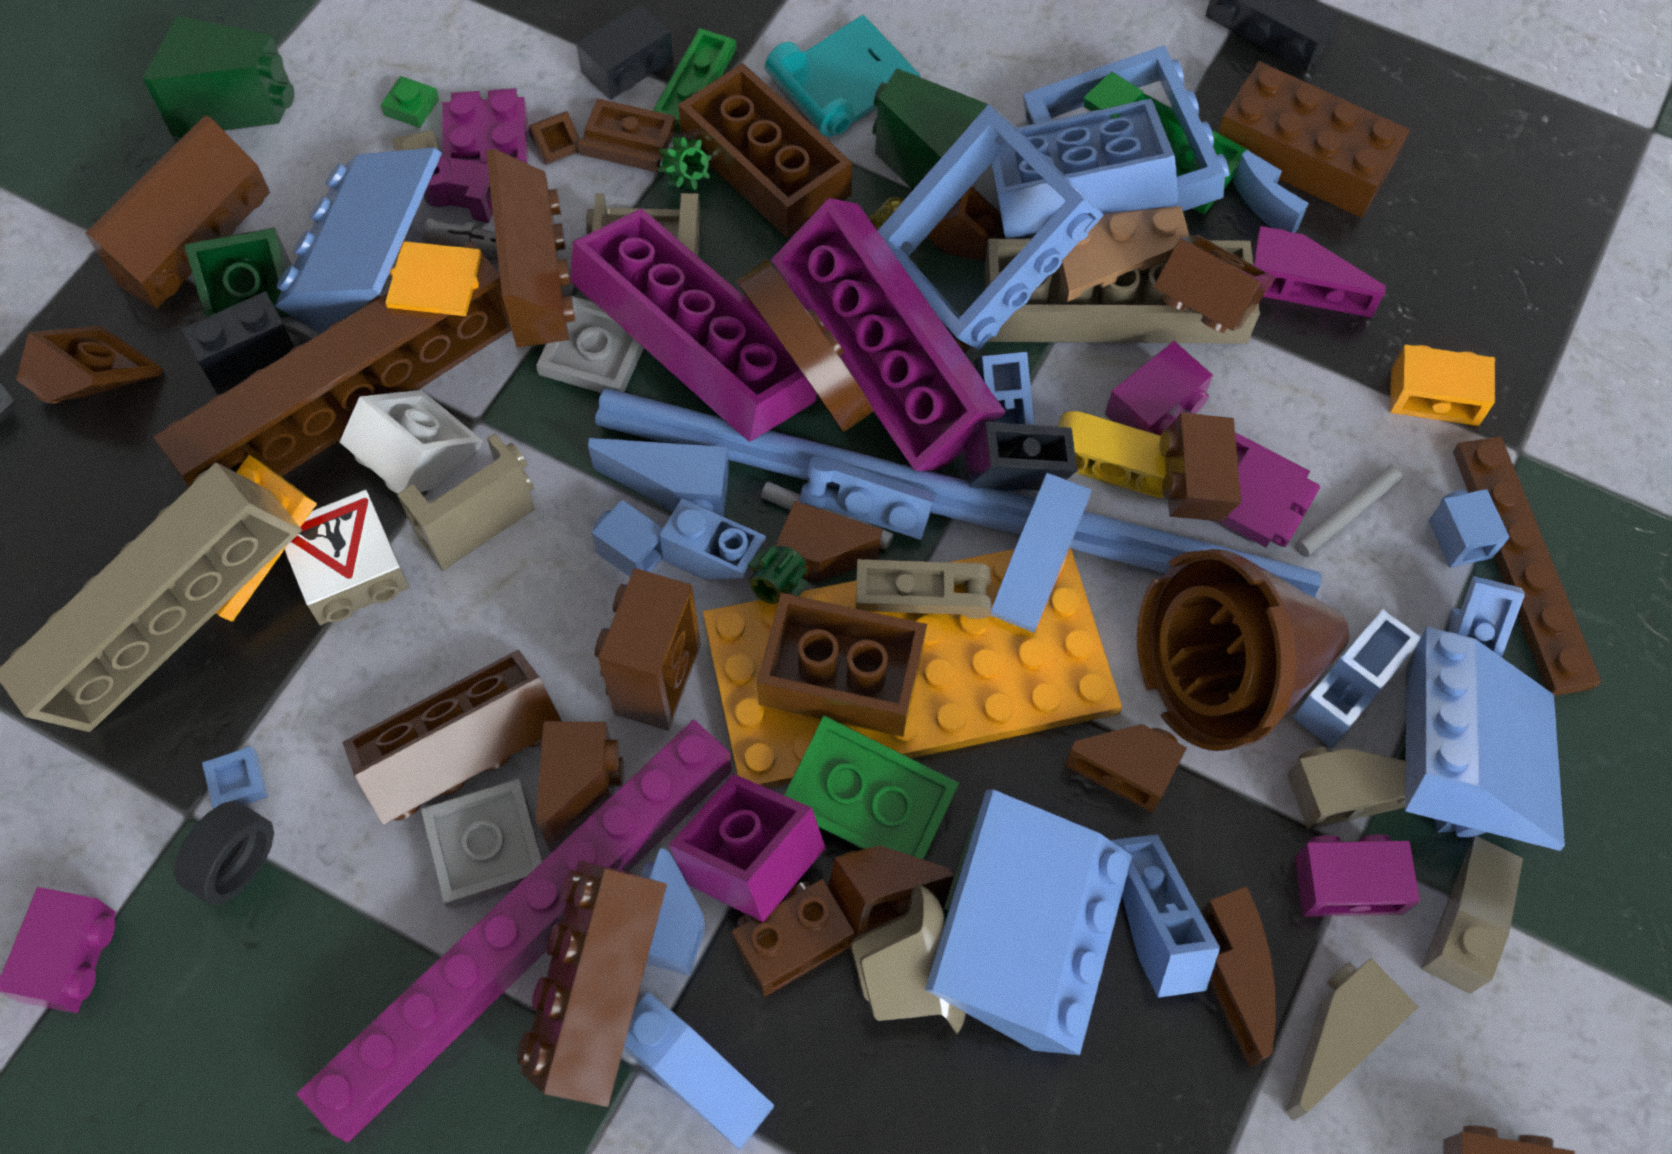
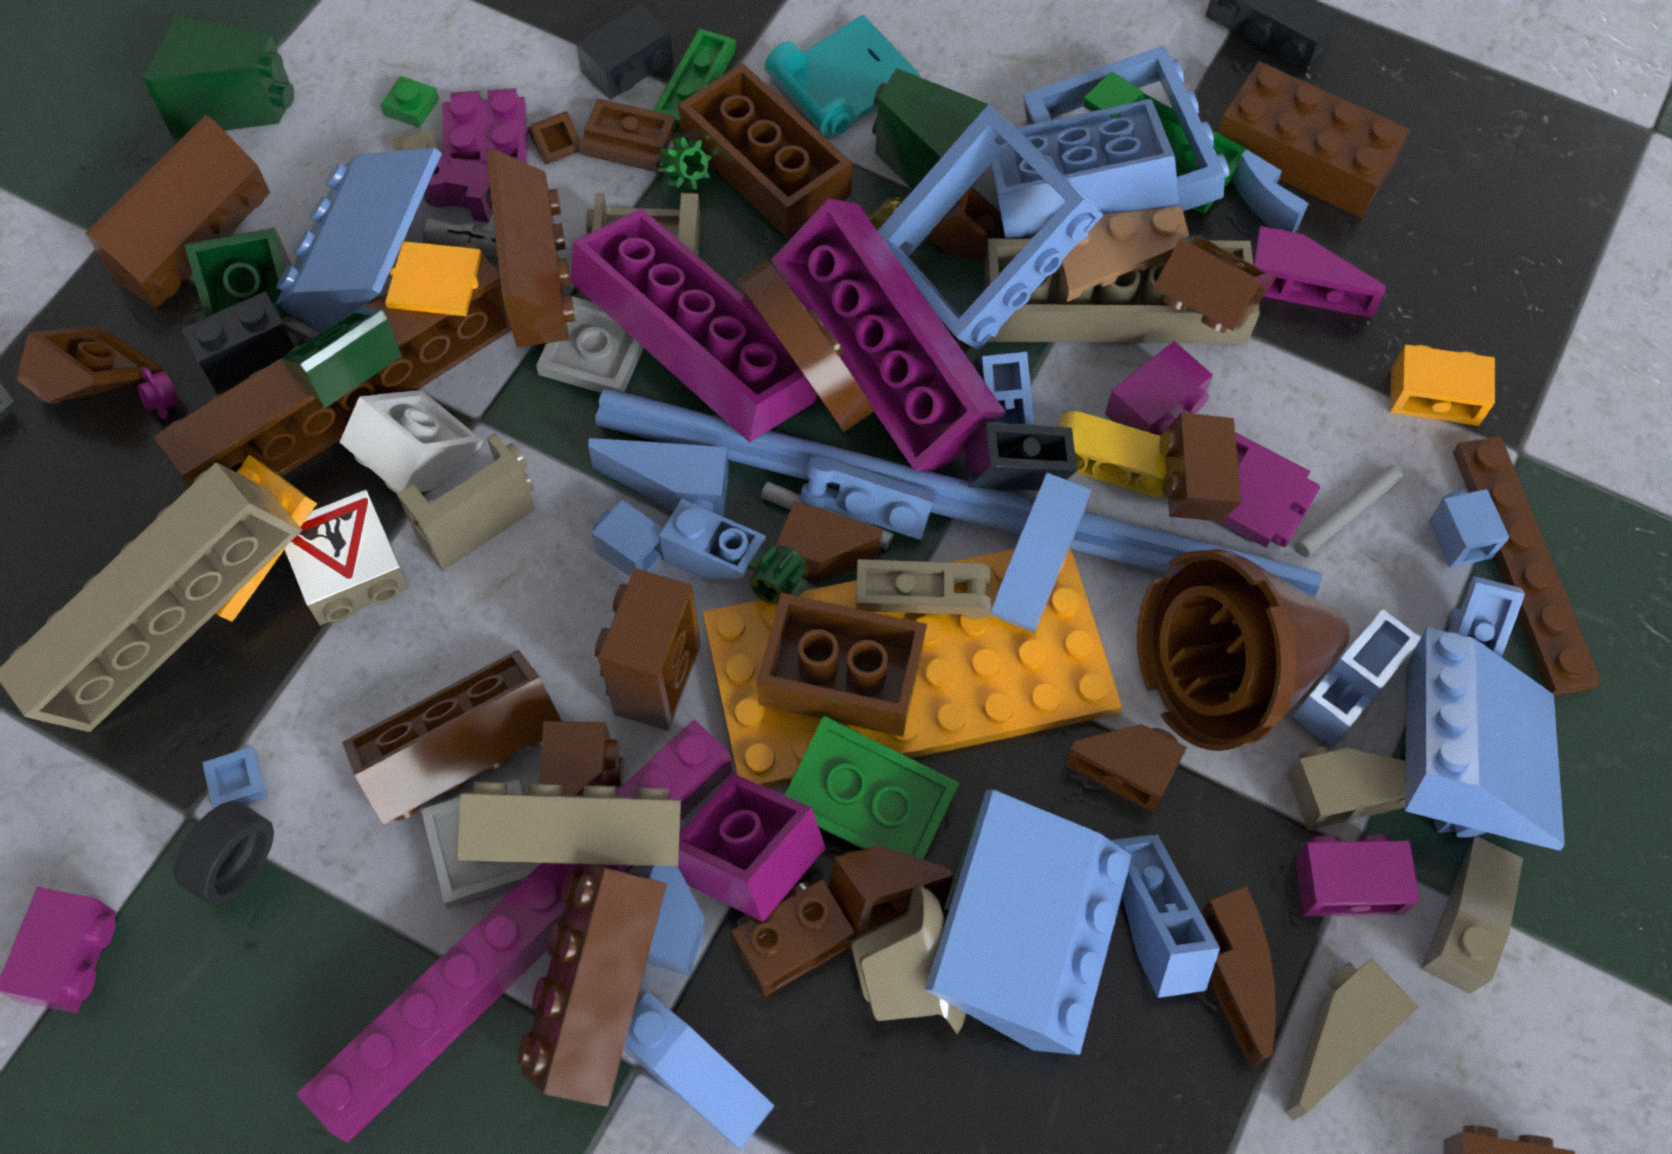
none -> magenta plate [137,367,179,420]
none -> dark green slope [281,307,402,408]
none -> dark tan brick [456,782,681,866]

